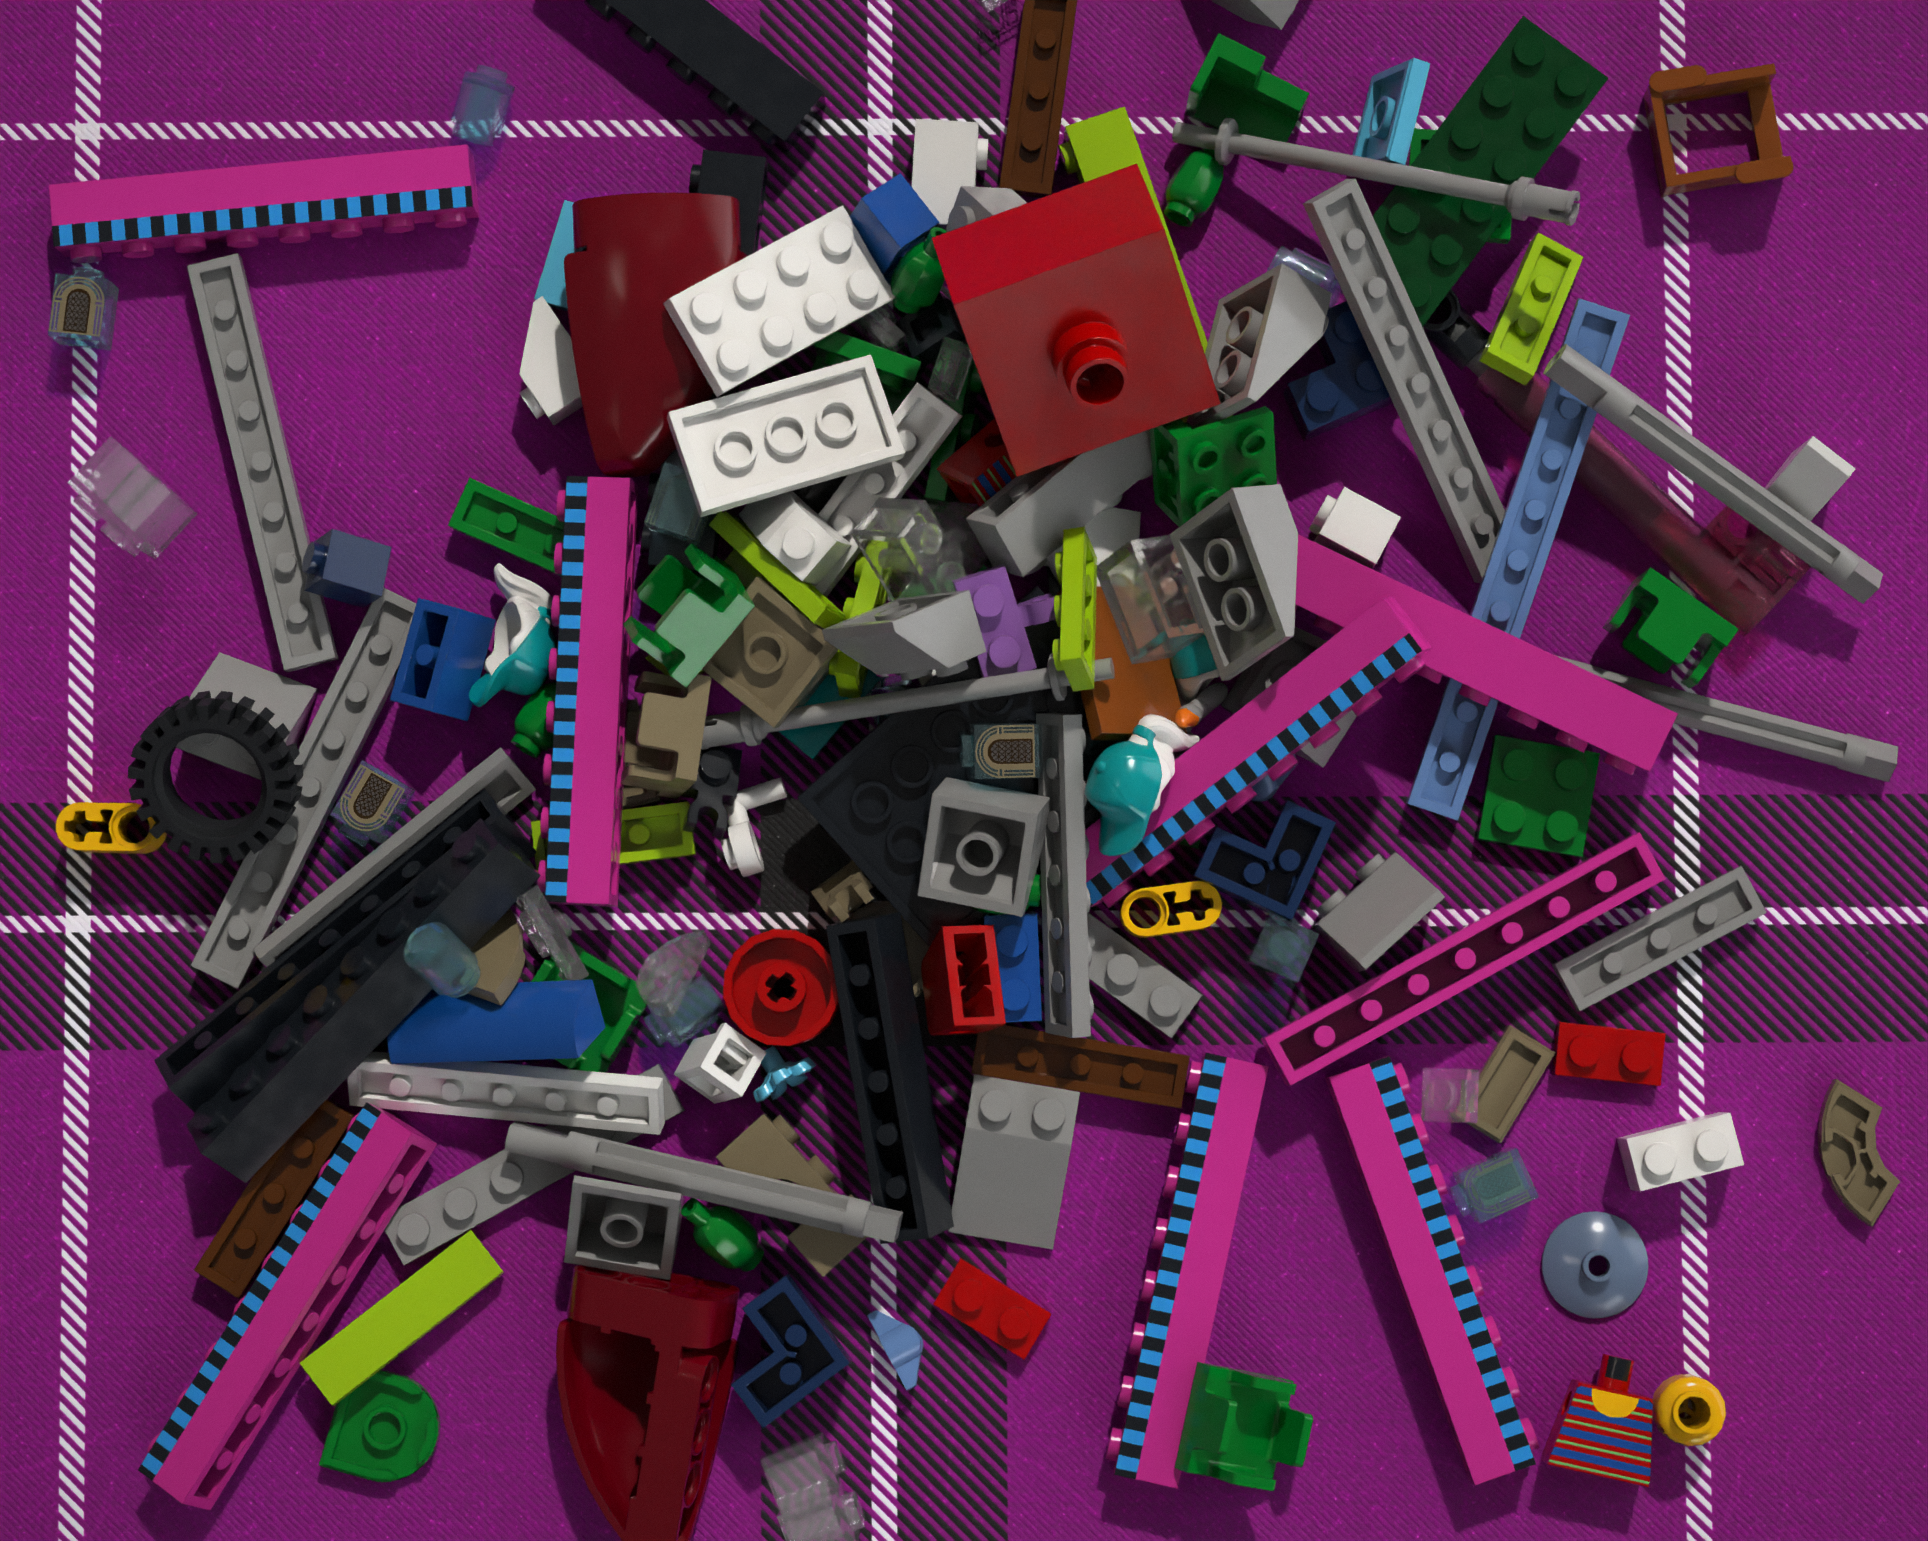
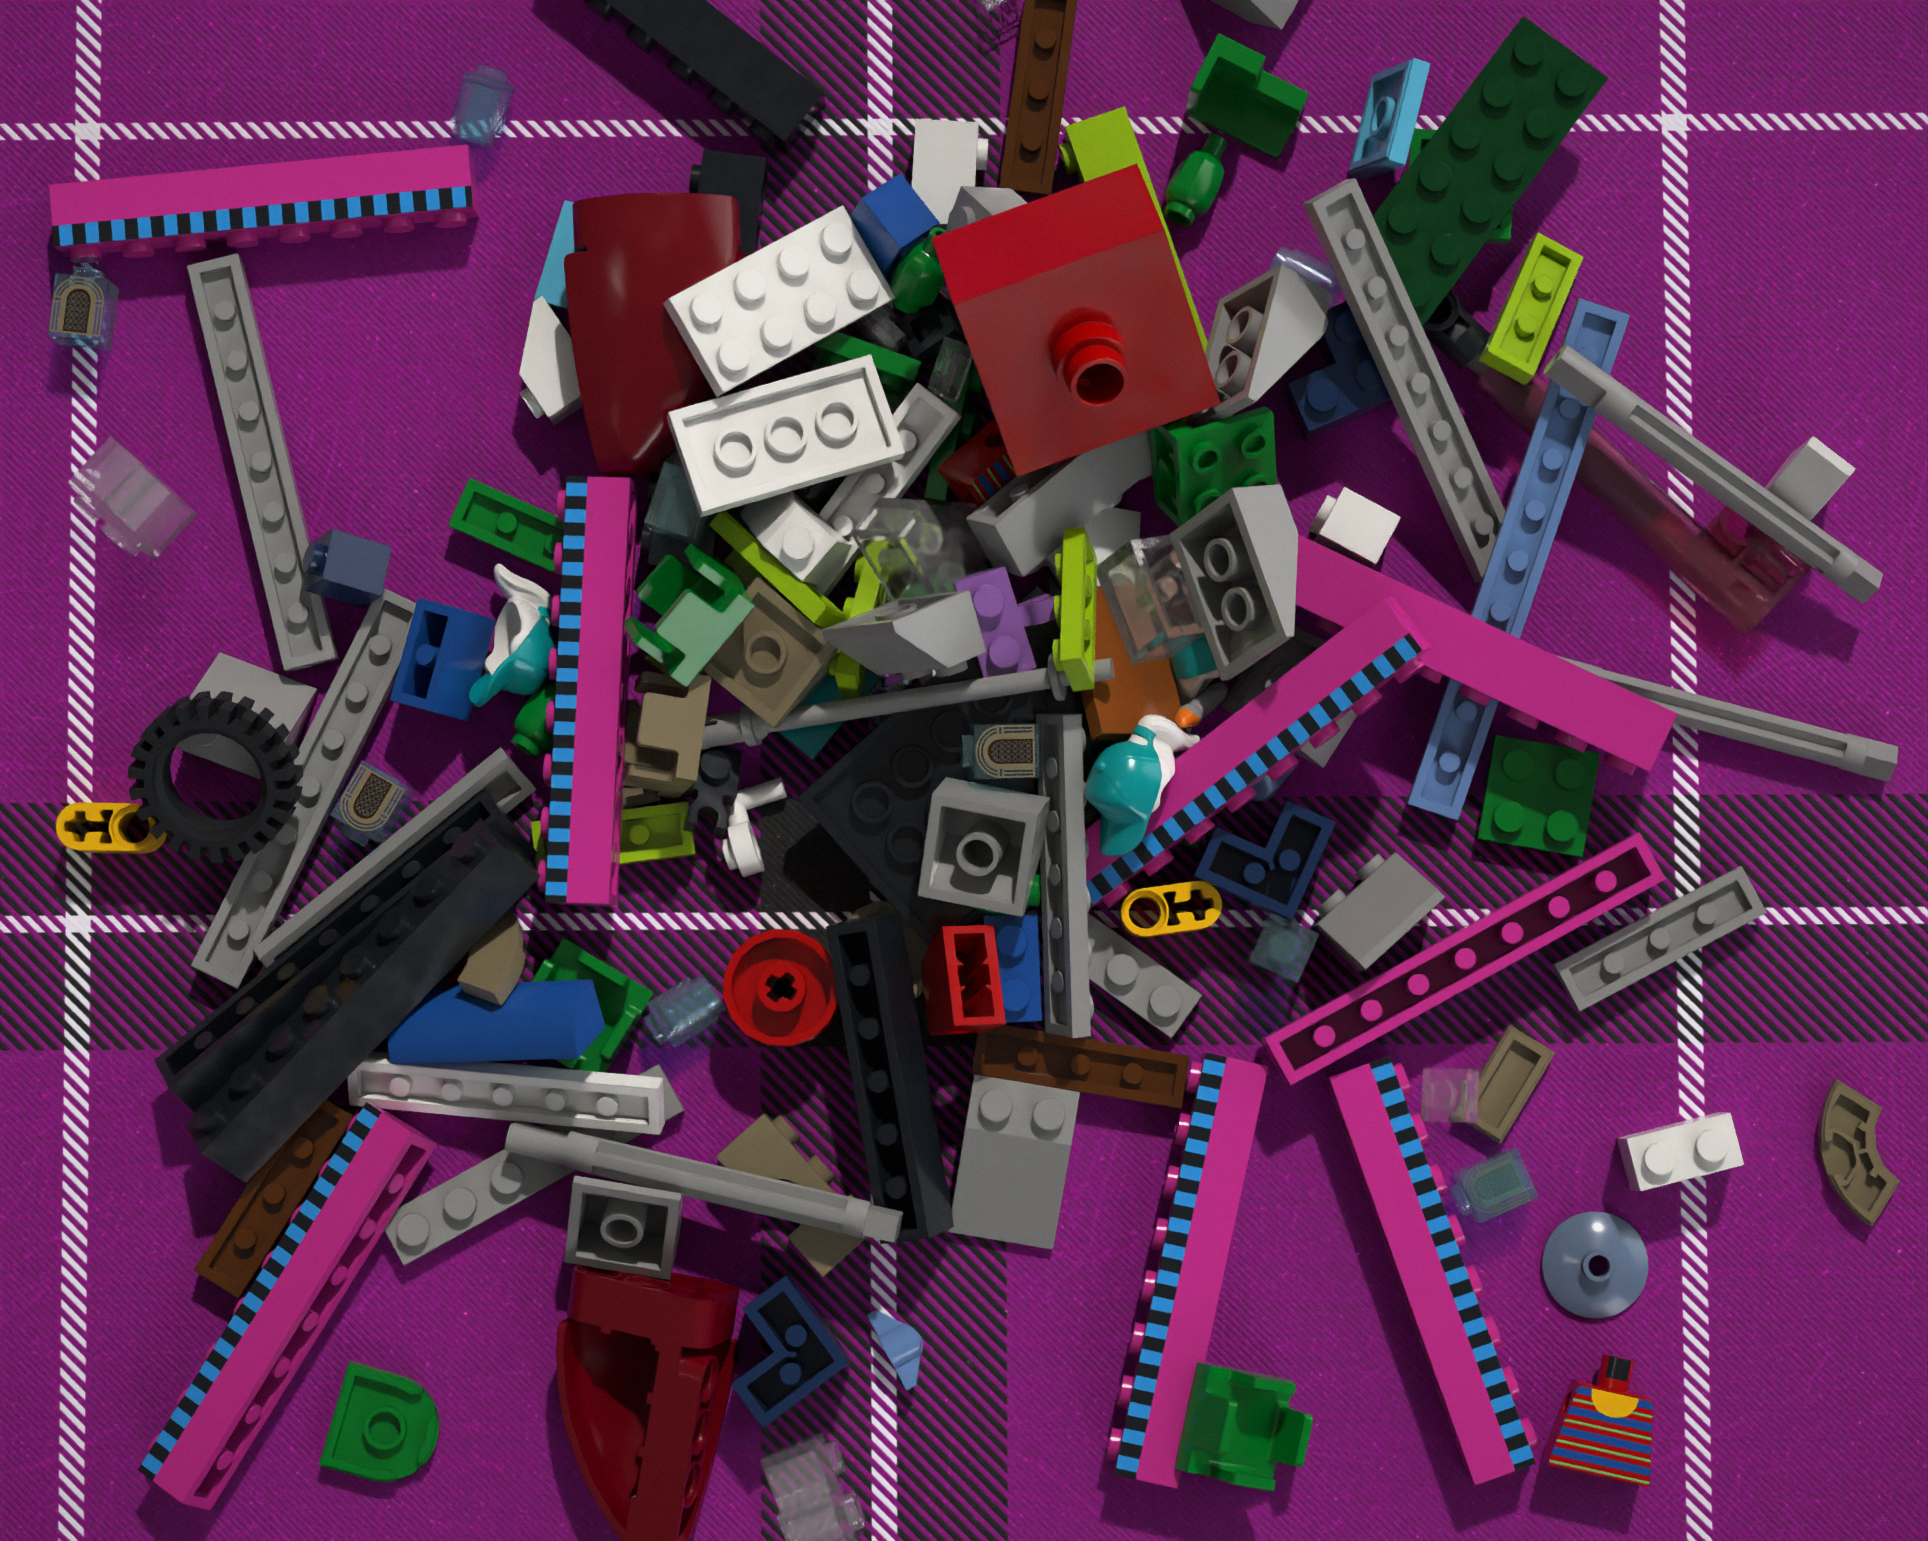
lime tile [300,1230,504,1406] -> none
clear light blue brick [404,922,480,998] -> none
clear plate [516,885,589,980] -> none
clear plate [636,930,711,1018] -> none
white brick [674,1023,767,1104] -> none
green plant [681,1198,764,1272] -> none
medium azure plant [753,1046,816,1103] -> none
dark tan plate [811,860,874,923] -> none
red plate [933,1258,1052,1360] -> none
light grey bar [1172,118,1580,226] -> none
red plate [1552,1022,1666,1086] -> none
green panel [1602,567,1739,689] -> none
dark orange piece [1643,63,1793,198] -> none
yellow head [1652,1374,1726,1447] -> none

